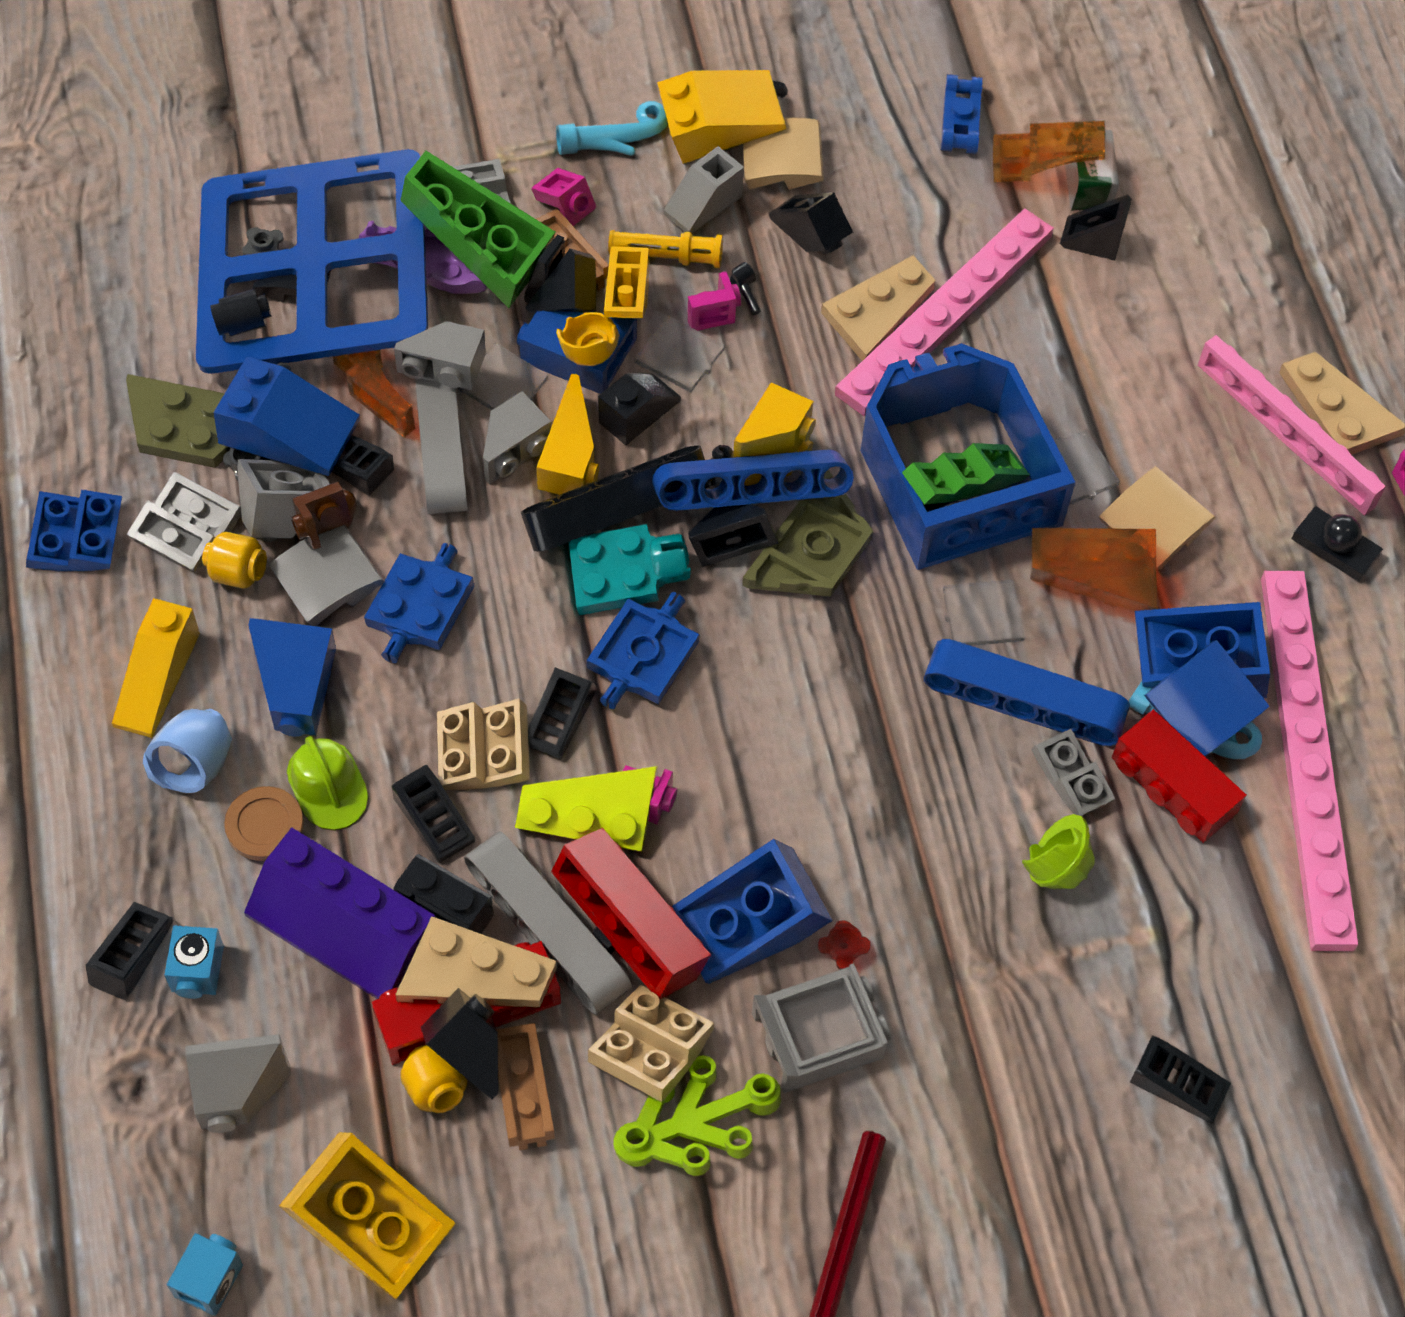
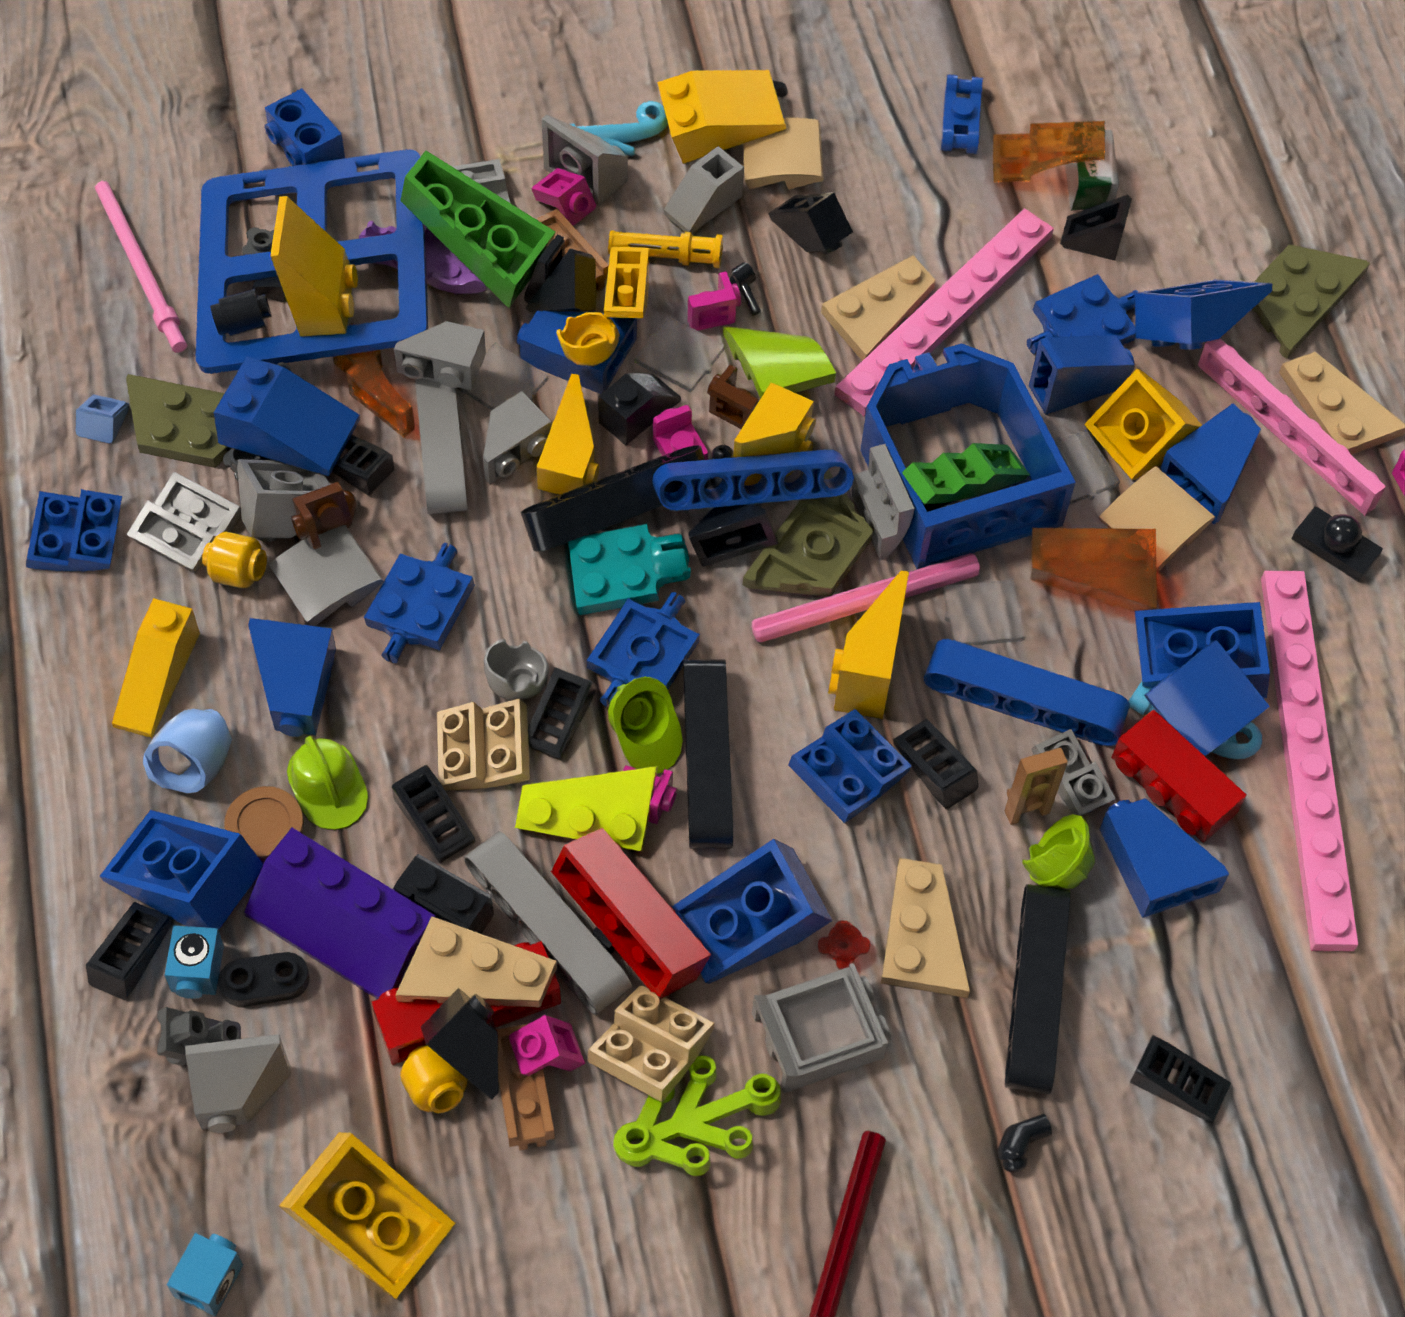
none -> medium blue slope [76,394,129,443]
none -> bright pink bar [95,181,187,353]
none -> blue slope [100,810,263,930]
none -> dark grey hips [157,1007,241,1066]
none -> black plate [218,952,310,1007]
none -> blue brick [264,88,345,166]
none -> yellow slope [270,196,358,337]
none -> light grey hair [483,639,549,700]
none -> dark pink bracket [509,1015,585,1076]
none -> light grey slope [542,115,628,206]
none -> lime piece [608,676,683,774]
none -> dark pink bracket [653,405,708,460]
none -> black beam [683,659,733,849]
none -> reddish brown bracket [707,364,759,429]
none -> lime slope [723,327,836,399]
none -> bright pink axle [751,553,980,643]
none -> blue slope [788,709,912,824]
none -> yellow slope [828,570,909,719]
none -> light grey slope [852,444,915,560]
none -> tan wing [881,858,970,998]
none -> black slope [893,718,979,809]
none -> black arm [997,1114,1052,1173]
none -> medium nougat hinge [1004,747,1068,825]
none -> black beam [1005,884,1070,1094]
none -> blue plate [1027,274,1138,354]
none -> blue slope [1028,336,1135,415]
none -> yellow slope [1084,369,1202,480]
none -> blue slope [1099,798,1229,918]
none -> blue slope [1135,279,1272,350]
none -> blue slope [1160,403,1261,525]
none -> olive wing [1252,244,1370,359]

